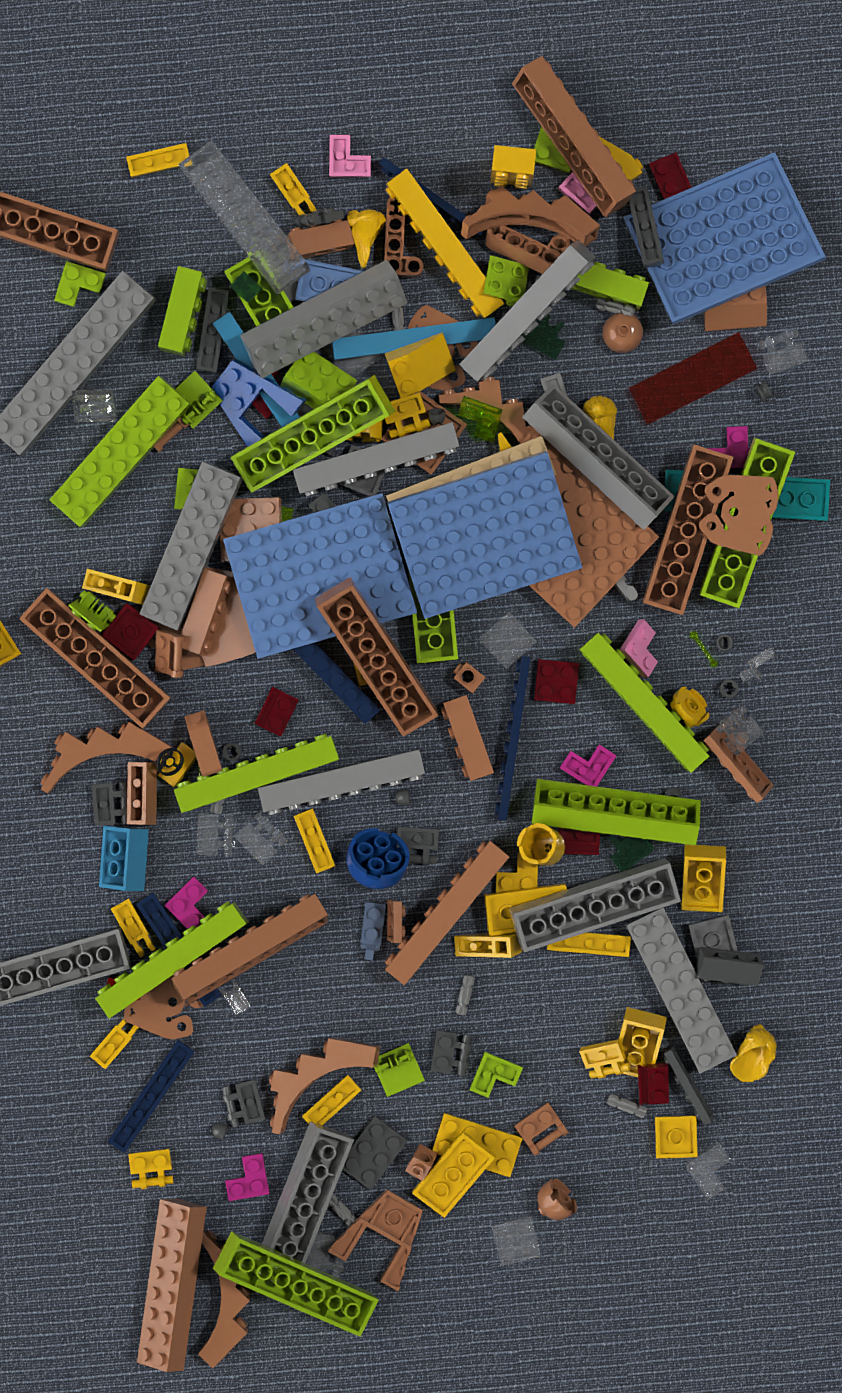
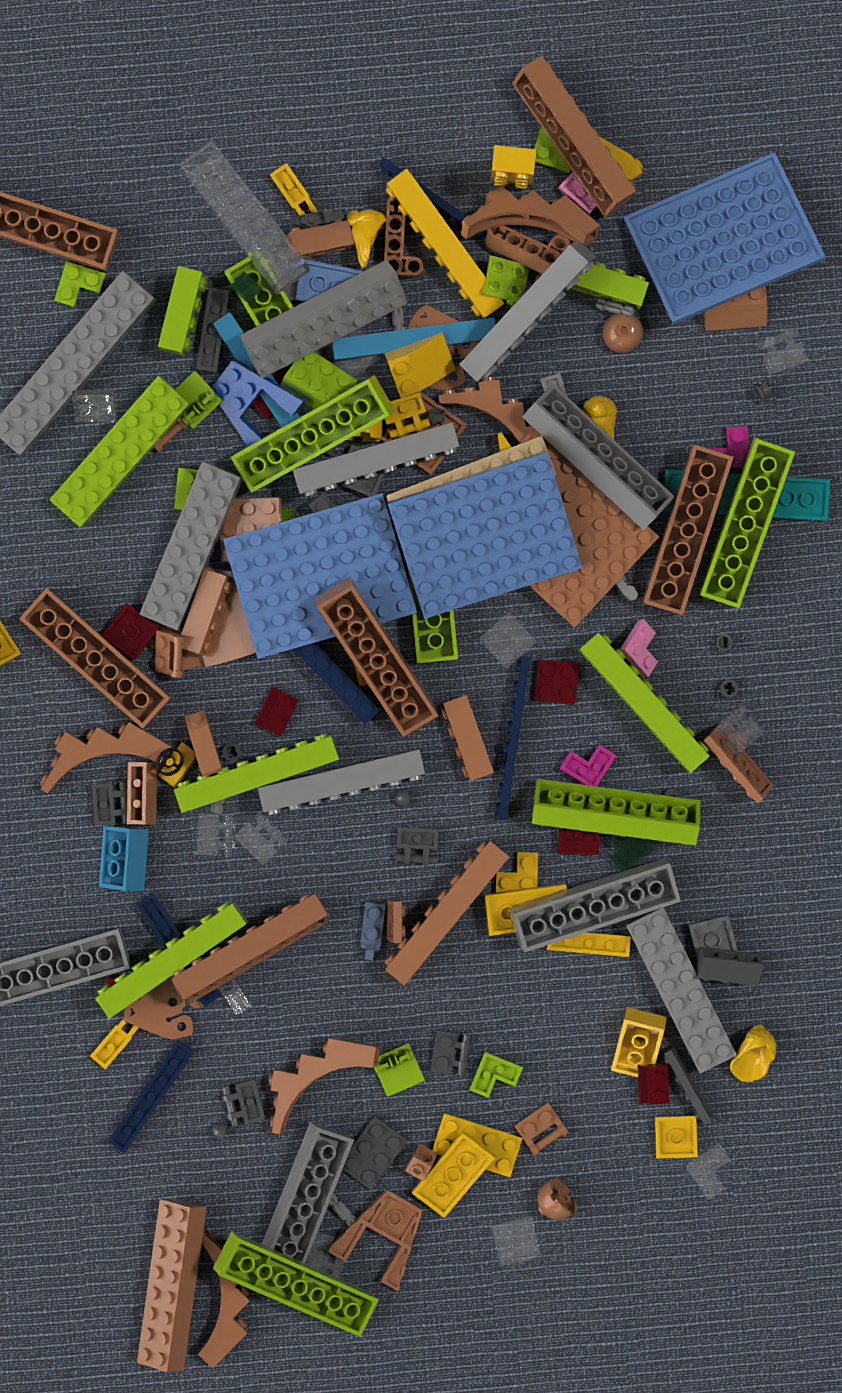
lime hinge [68,590,116,632] -> none
yellow slope [82,569,150,605] -> none
yellow hinge [111,899,156,958] -> none
yellow plate [126,143,191,178] -> none
yellow plate [128,1148,174,1190] -> none
dark pink plate [164,876,208,929] -> none
dark pink plate [225,1152,270,1201] -> none
yellow plate [294,808,336,873] -> none
yellow plate [302,1075,362,1125] -> none
bright pink plate [329,135,371,177] -> none
blue cylinder [346,828,410,889] -> none
nougat brick [453,662,486,694] -> none
yellow slope [454,932,522,958] -> none
light grey axle [456,975,475,1015] -> none
clear neon green plate [458,396,503,443] -> none
yellow cylinder [517,823,565,867] -> none
clear green plate [523,314,566,360] -> none
yellow plate [579,1039,630,1079] -> none
light grey axle [607,1094,647,1118] -> none
dark grey plate [629,186,664,268] -> none
clear red plate [629,332,758,425] -> none
dark red plate [648,152,692,200] -> none
yellow plate [670,687,709,728] -> none
yellow slope [681,845,726,912] -> none
clear neon green hinge [690,631,718,668] -> none
nougat piece [699,475,778,556] -> none
clear piece [739,646,777,682] -> none

